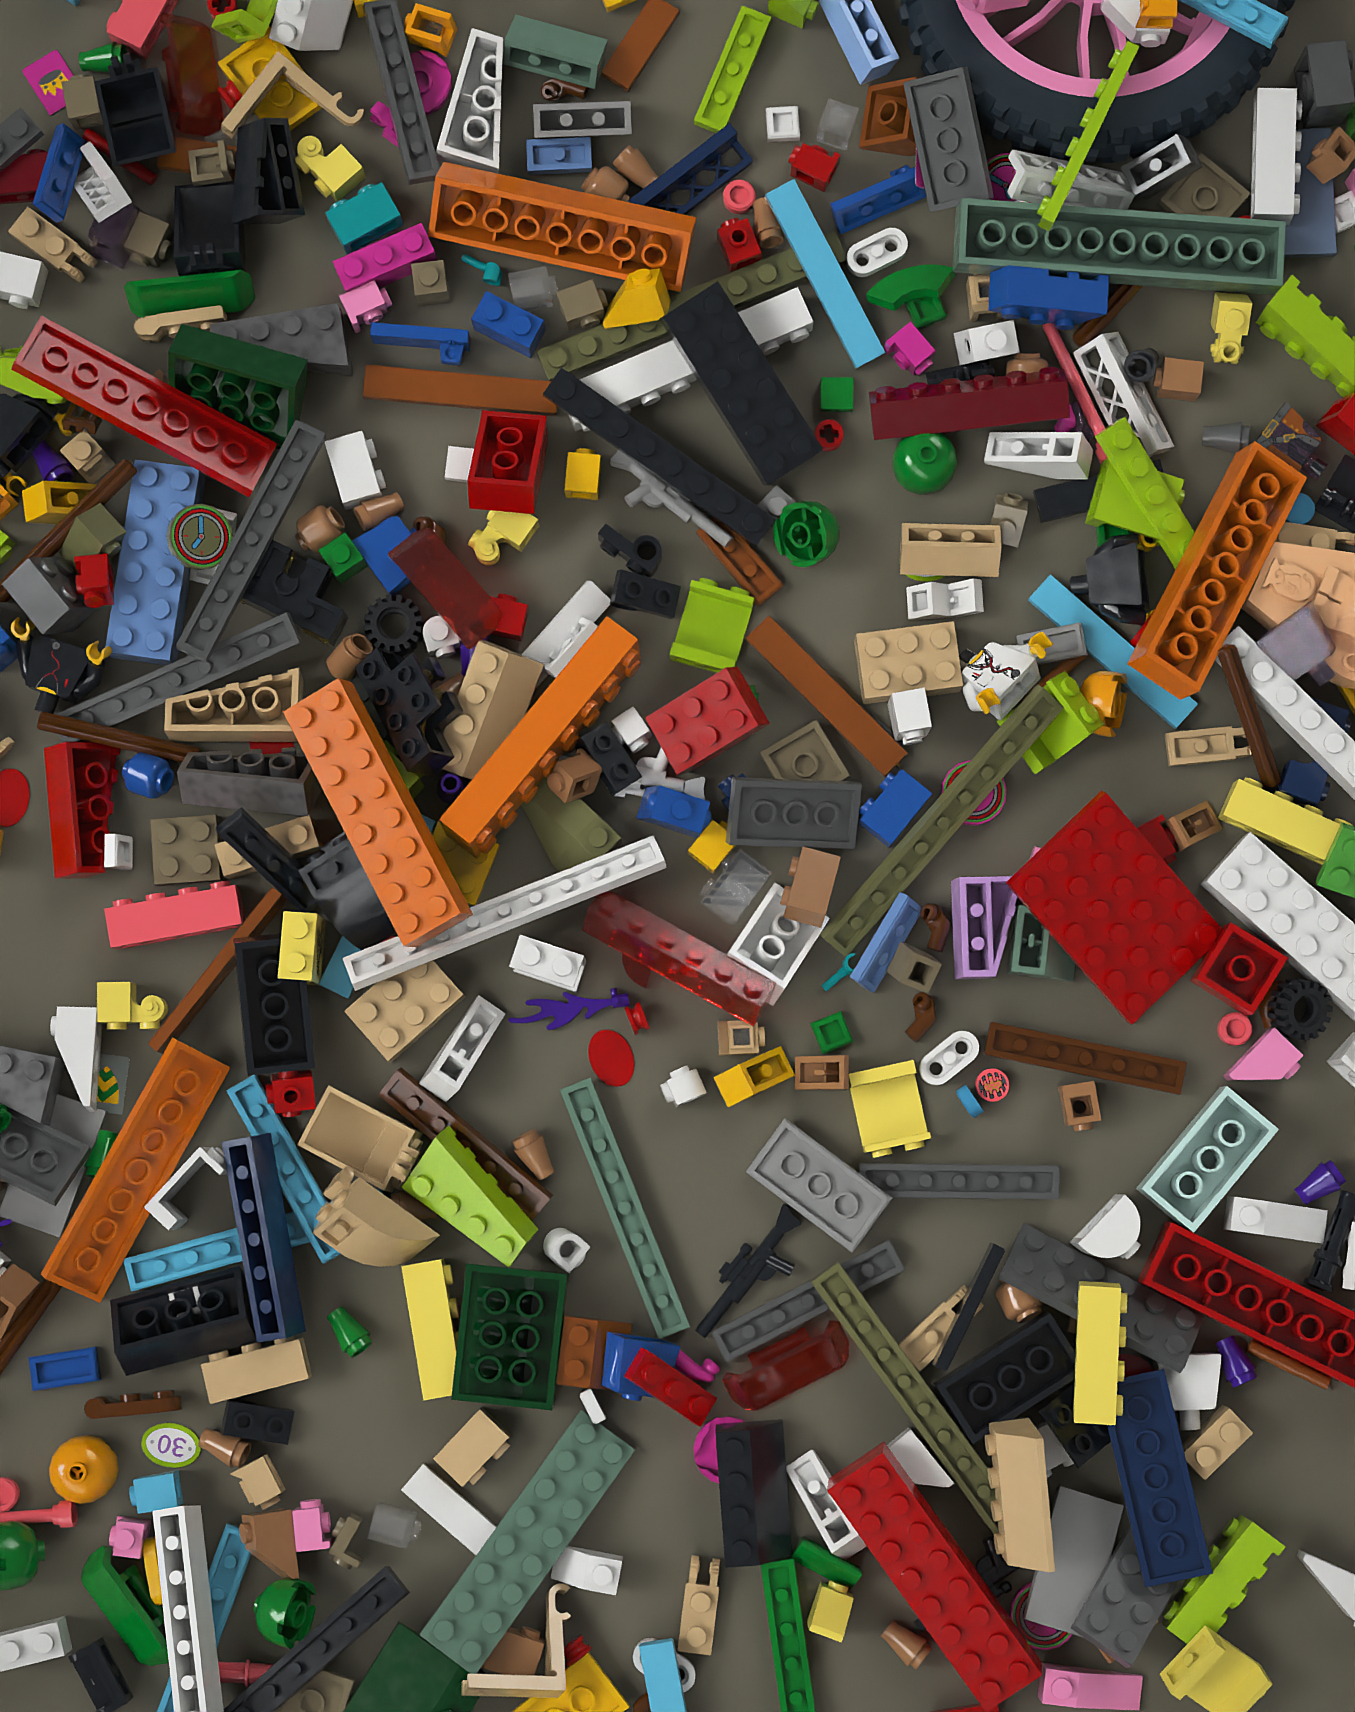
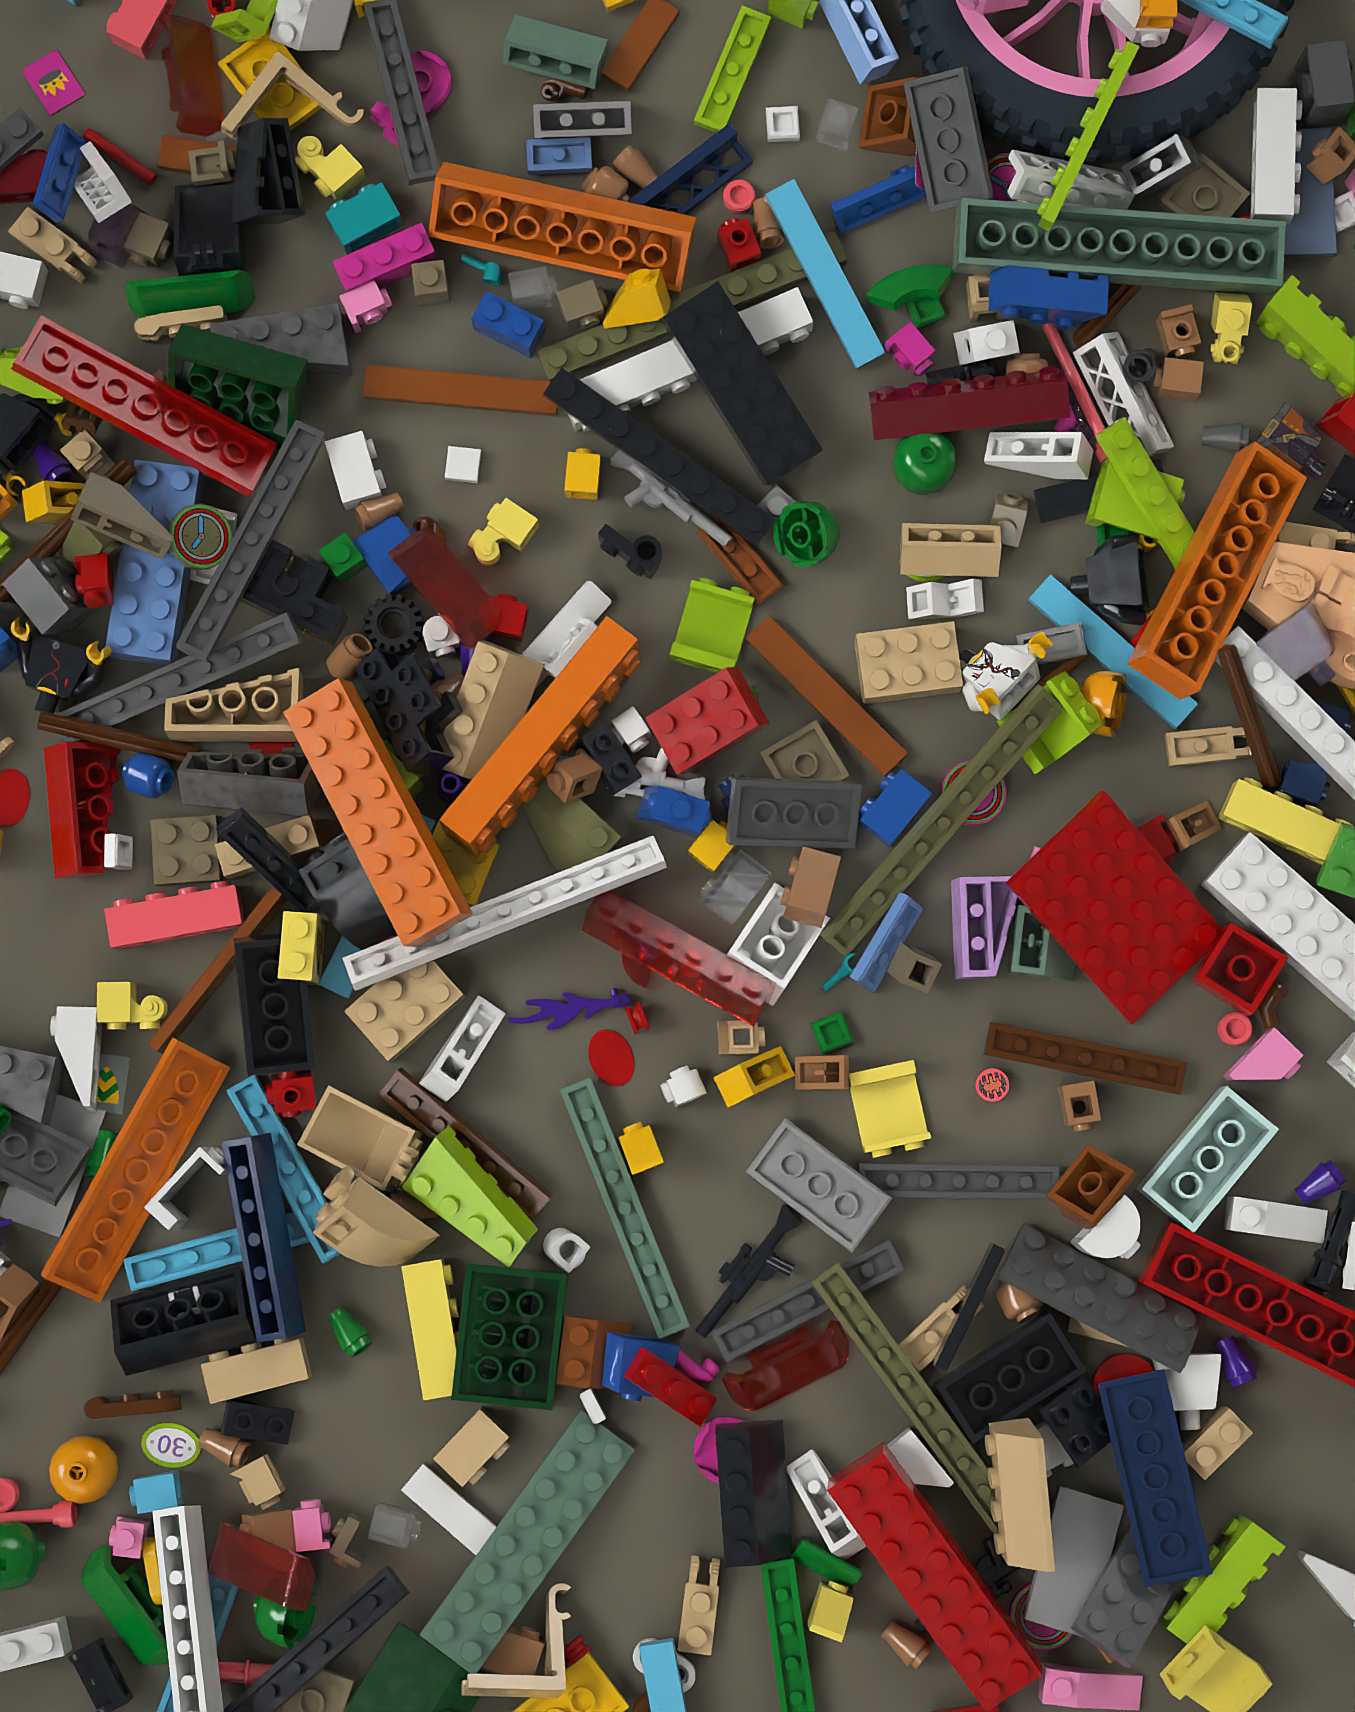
blue tile [28,1346,101,1391] -> none
dark tan brick [61,74,103,130] -> none
green cone [79,42,128,73] -> none
black piece [94,53,177,167] -> none
red bush [217,79,242,110] -> none
medium nougat head [295,505,345,554] -> none
blue hinge [370,322,471,365] -> none
light orange window [404,3,458,57] -> none
white wedge [436,28,503,173] -> none
red brick [467,410,548,514] -> none
white panel [509,935,587,992] -> none
medium nougat cone [512,1129,555,1181] -> none
white slope [551,1546,623,1595] -> none
black plate [610,569,681,619] -> none
red brick [788,143,841,193] -> none
red bush [814,419,844,452] -> none
green tile [820,377,853,412] -> none
white plate [846,228,908,277] -> none
white brick [888,688,932,745] -> none
reddish brown arm [905,992,937,1043] -> none
white plate [919,1031,979,1085] -> none
reddish brown arm [920,903,951,952] -> none
dark azure tile [956,1084,984,1118] -> none
light yellow brick [1073,1281,1127,1425] -> none
dark orange piece [1246,1339,1331,1390] -> none
black tyre [1267,978,1333,1041] -> none
dark azure tile [1285,493,1315,525] -> none
none -> dark tan slope [70,472,174,560]
none -> clear red piece [208,1522,315,1611]
none -> yellow slope [618,1122,664,1175]
none -> dark orange slope [1047,1144,1137,1229]
none -> medium nougat brick [1156,304,1201,359]

